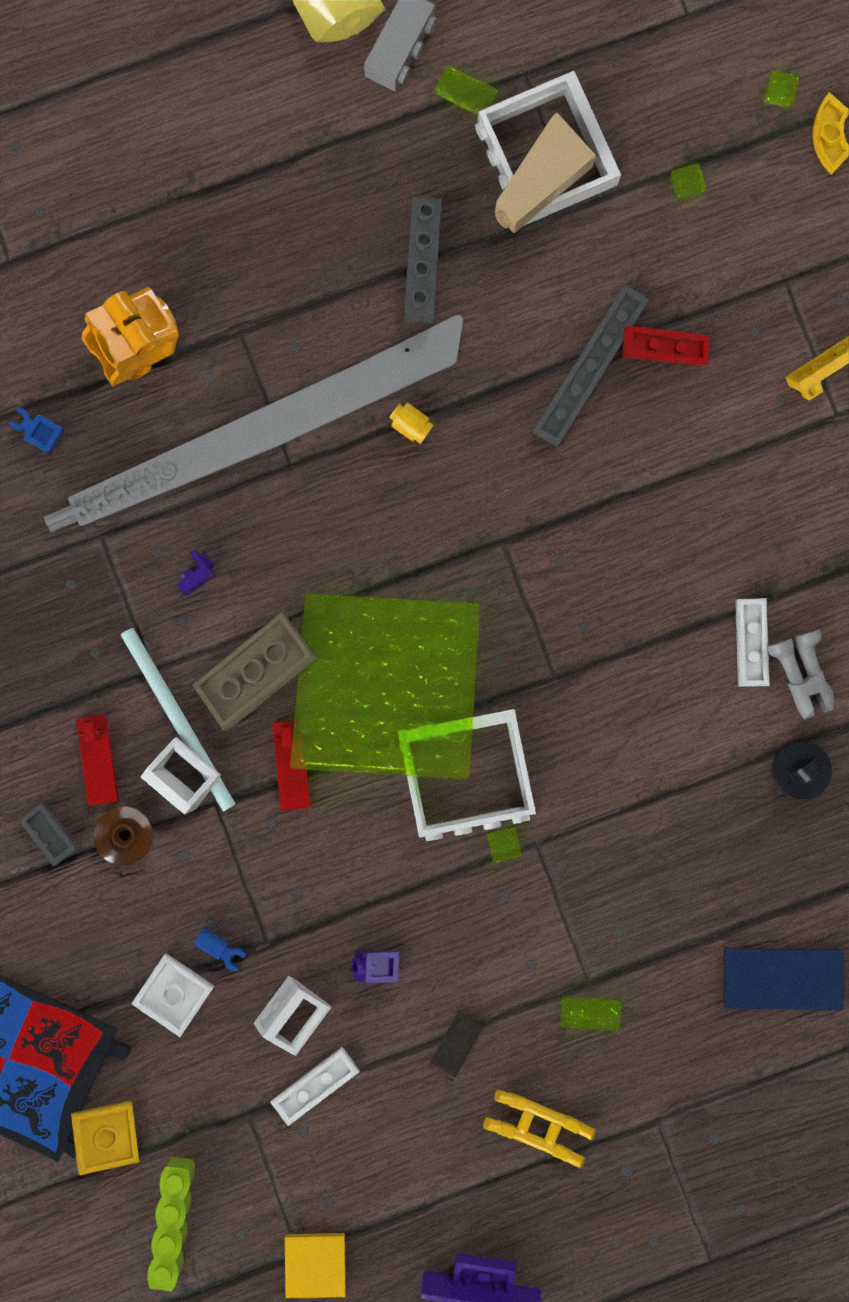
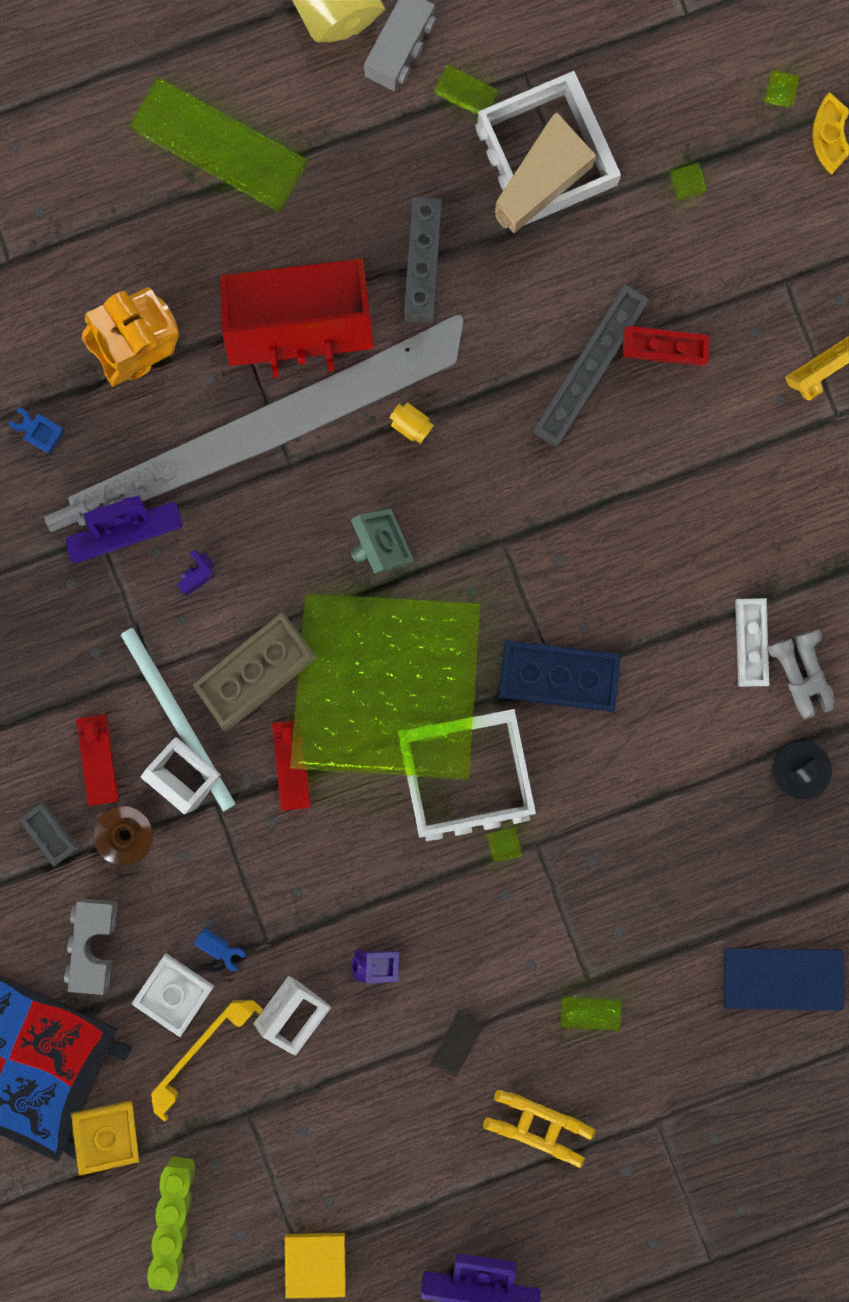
white tile [270,1047,360,1126] -> none
none -> light grey arch [64,899,118,995]
none -> dark purple bracket [65,495,183,564]
none -> clear neon green plate [129,77,308,212]
none -> yellow piece [151,1000,263,1121]
none -> red piece [220,258,374,378]
none -> sand green tile [351,509,414,574]
none -> dark blue tile [498,640,621,712]

